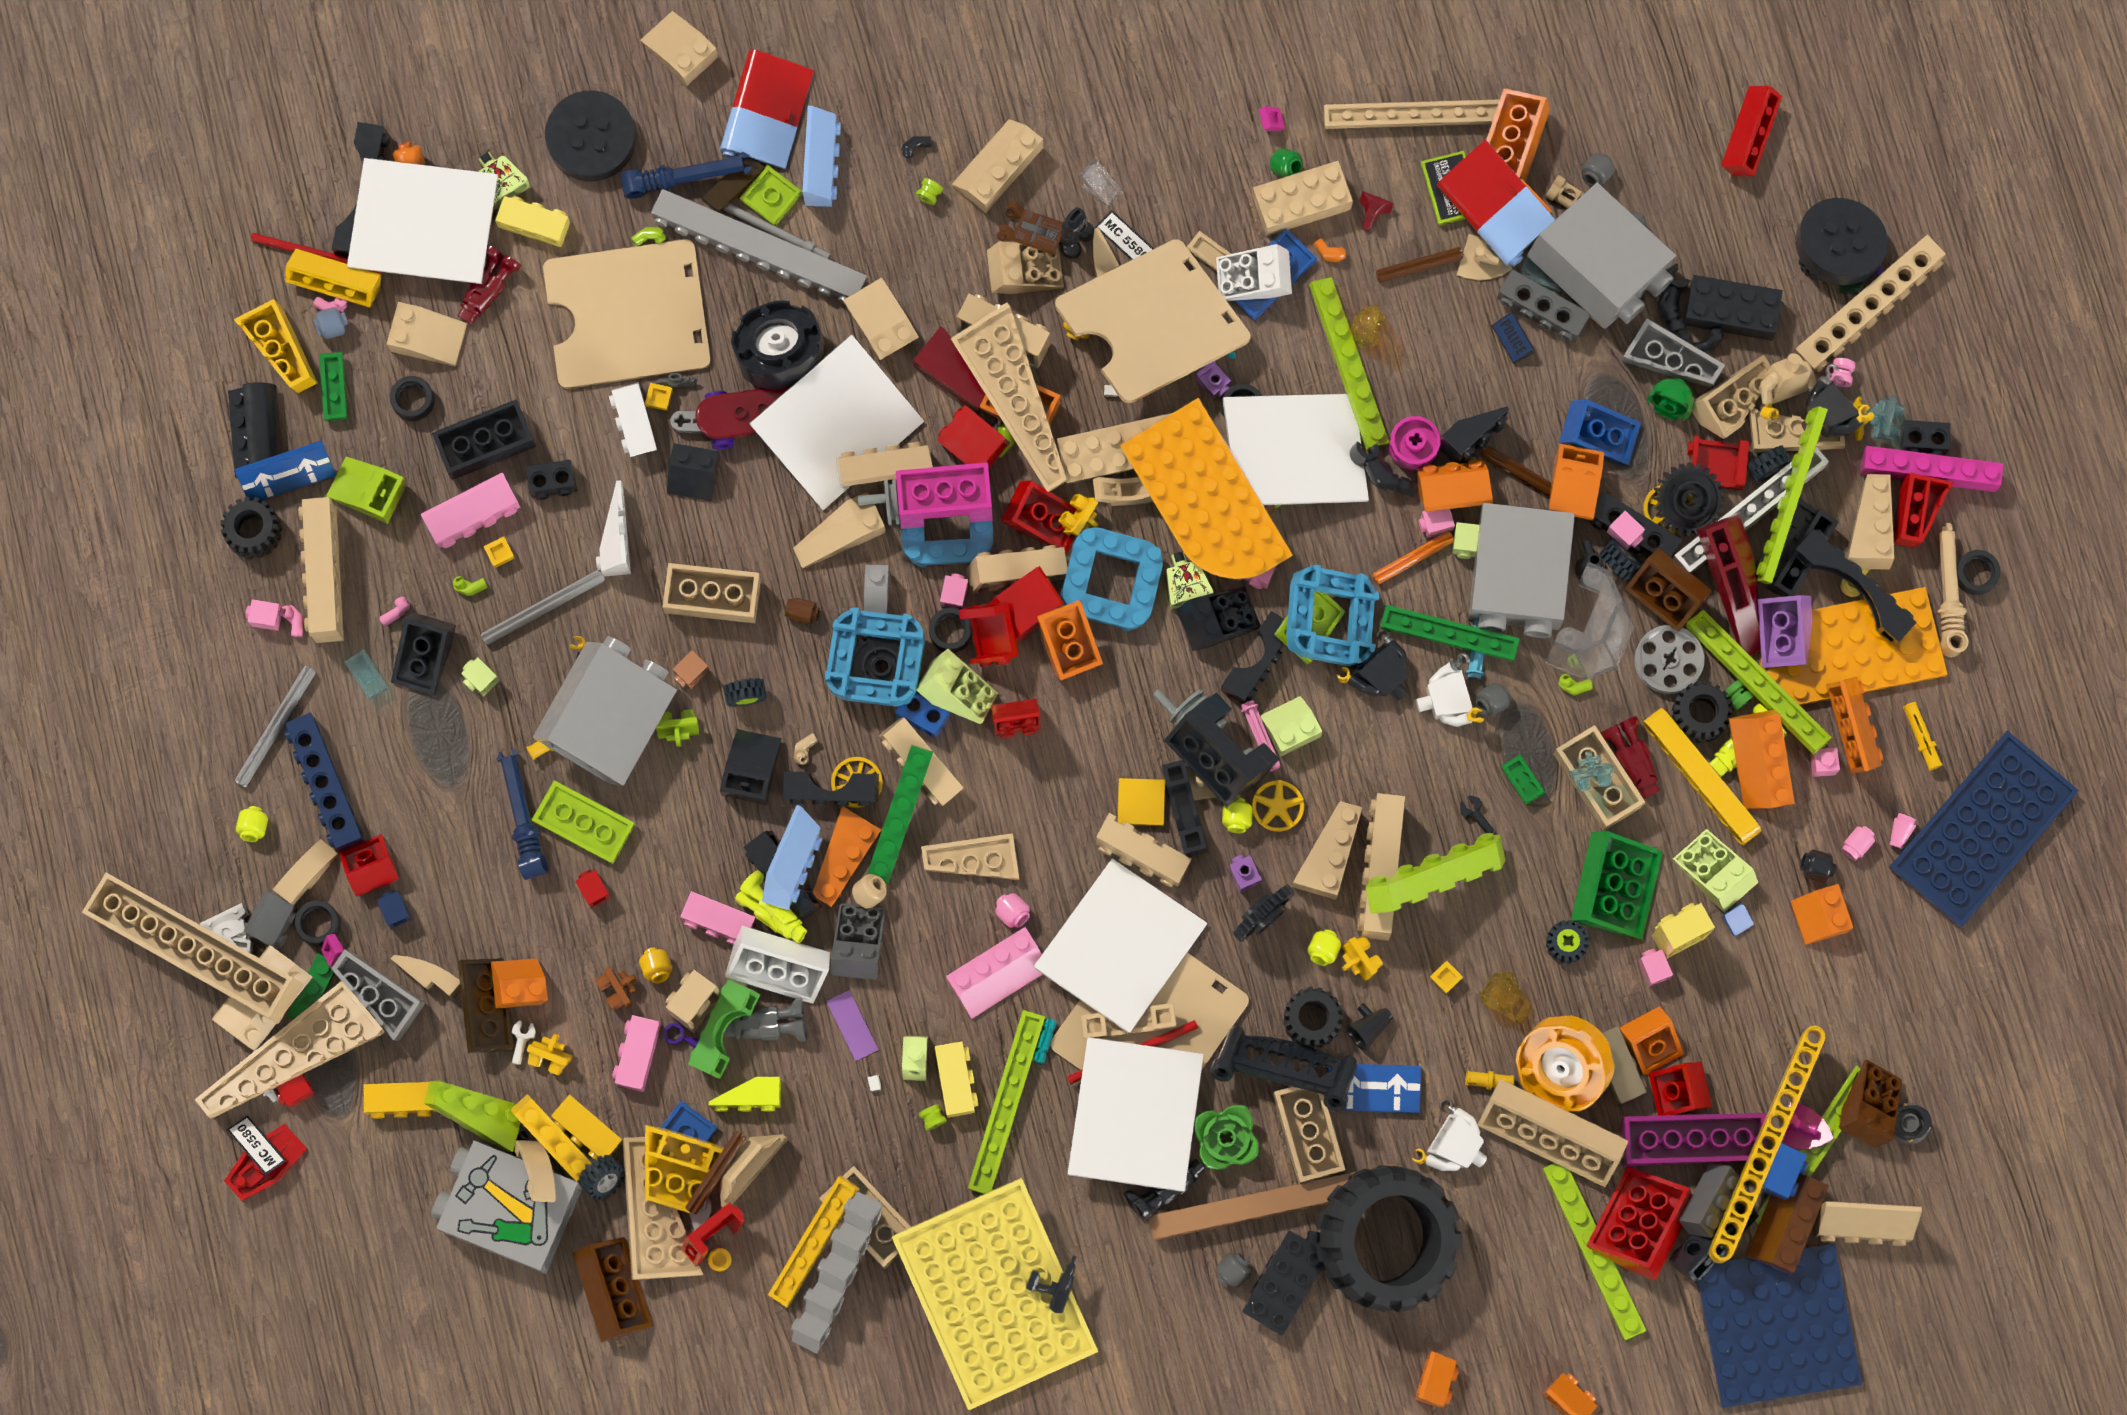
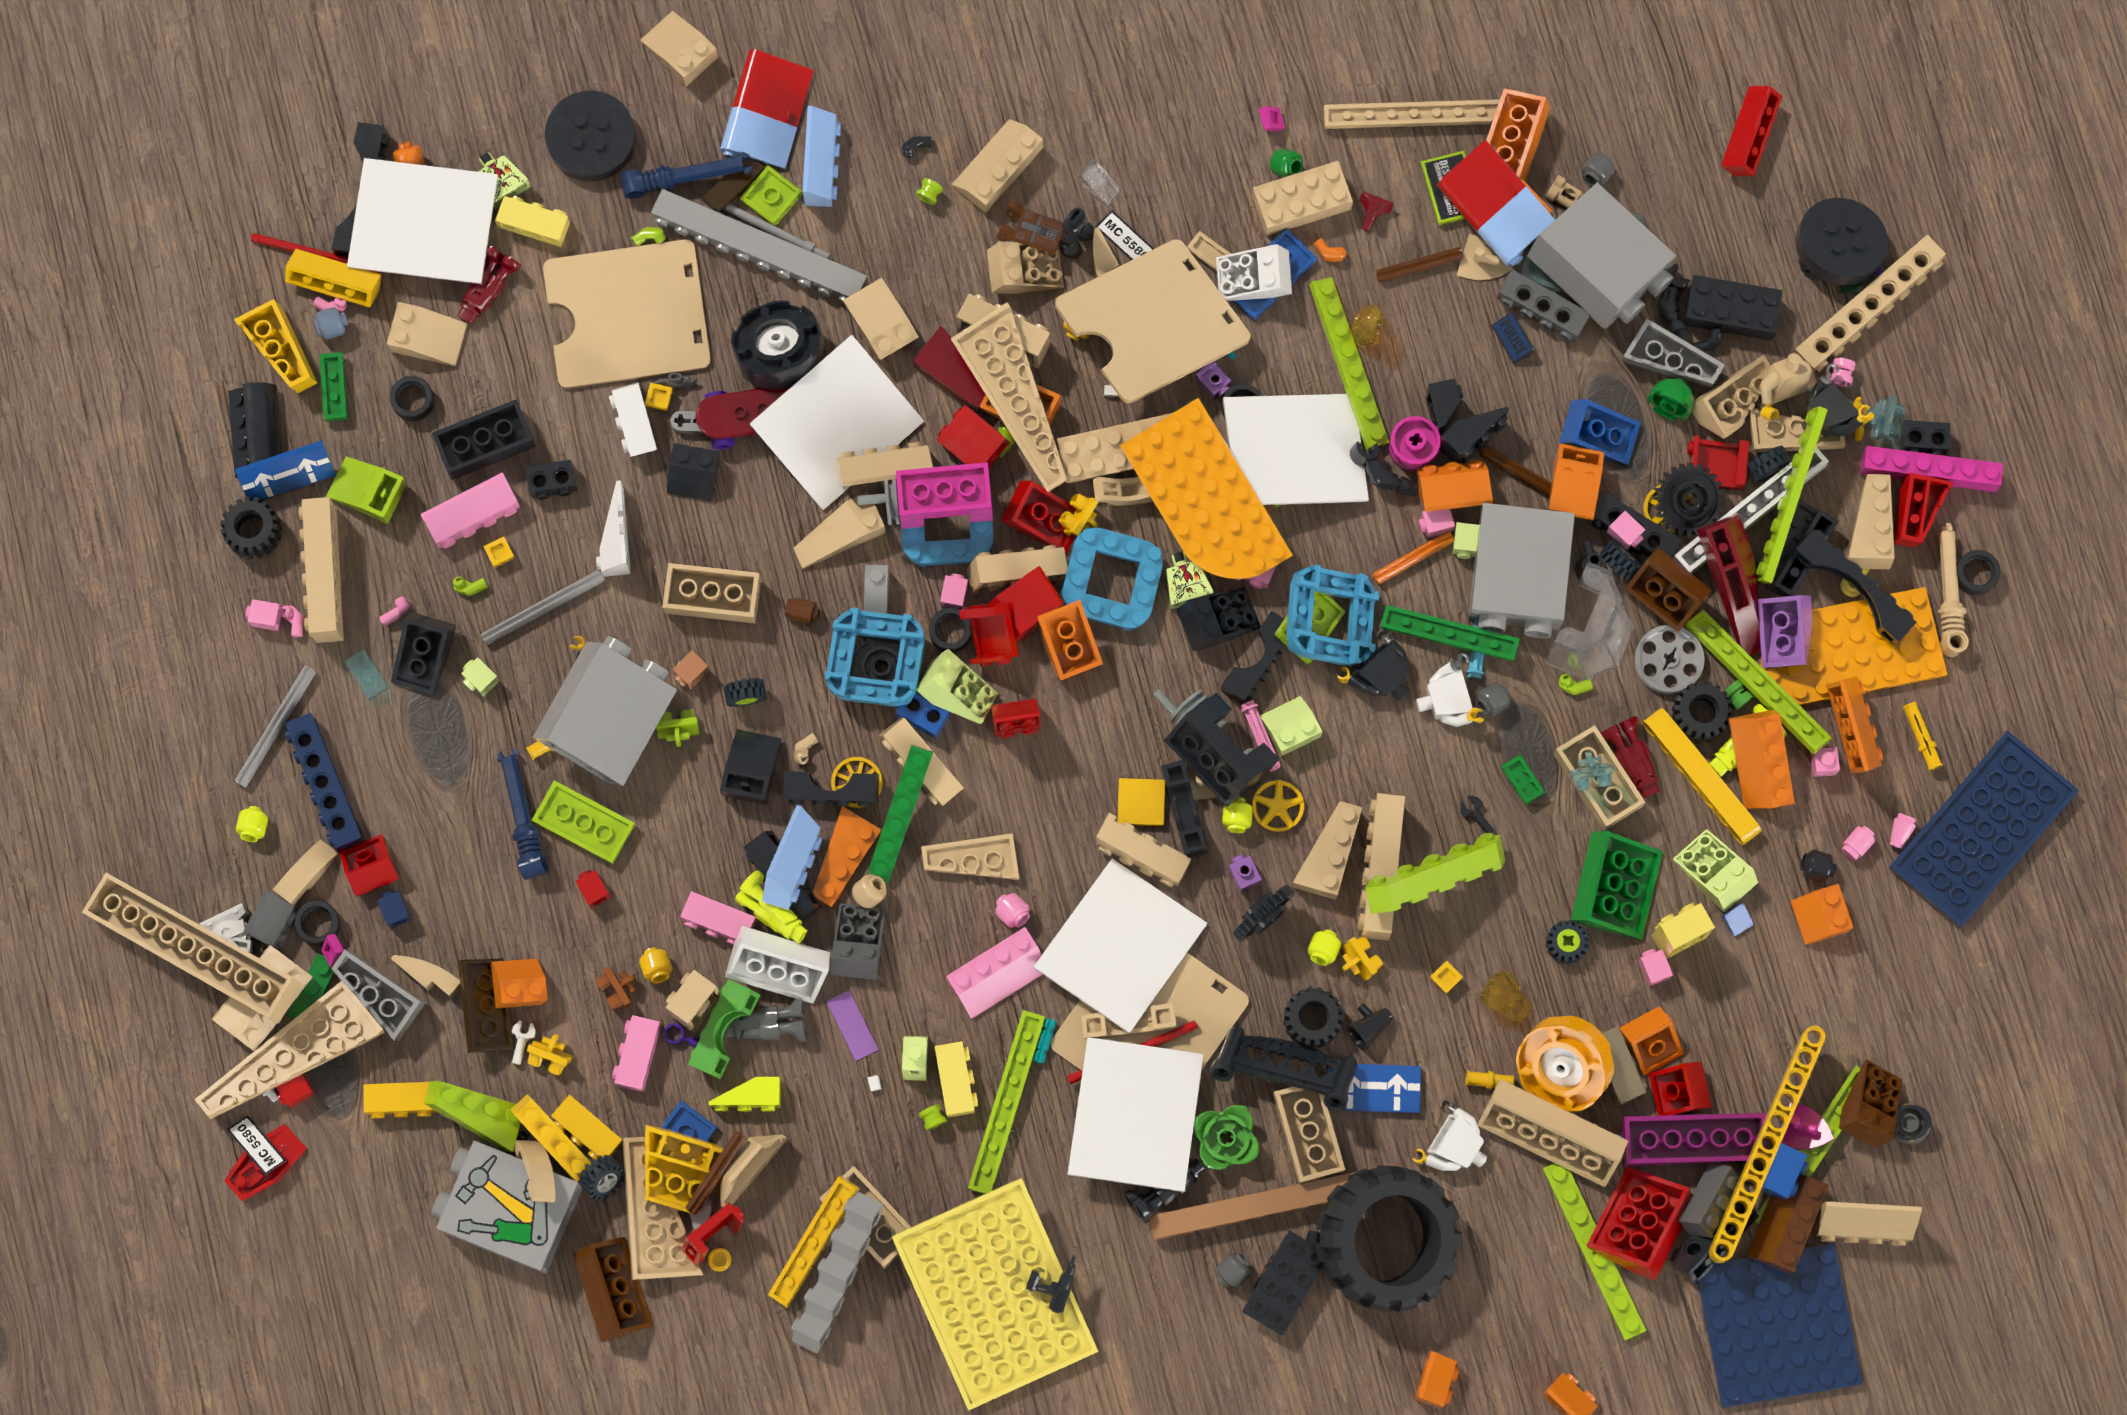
none -> black slope [1425,378,1463,438]

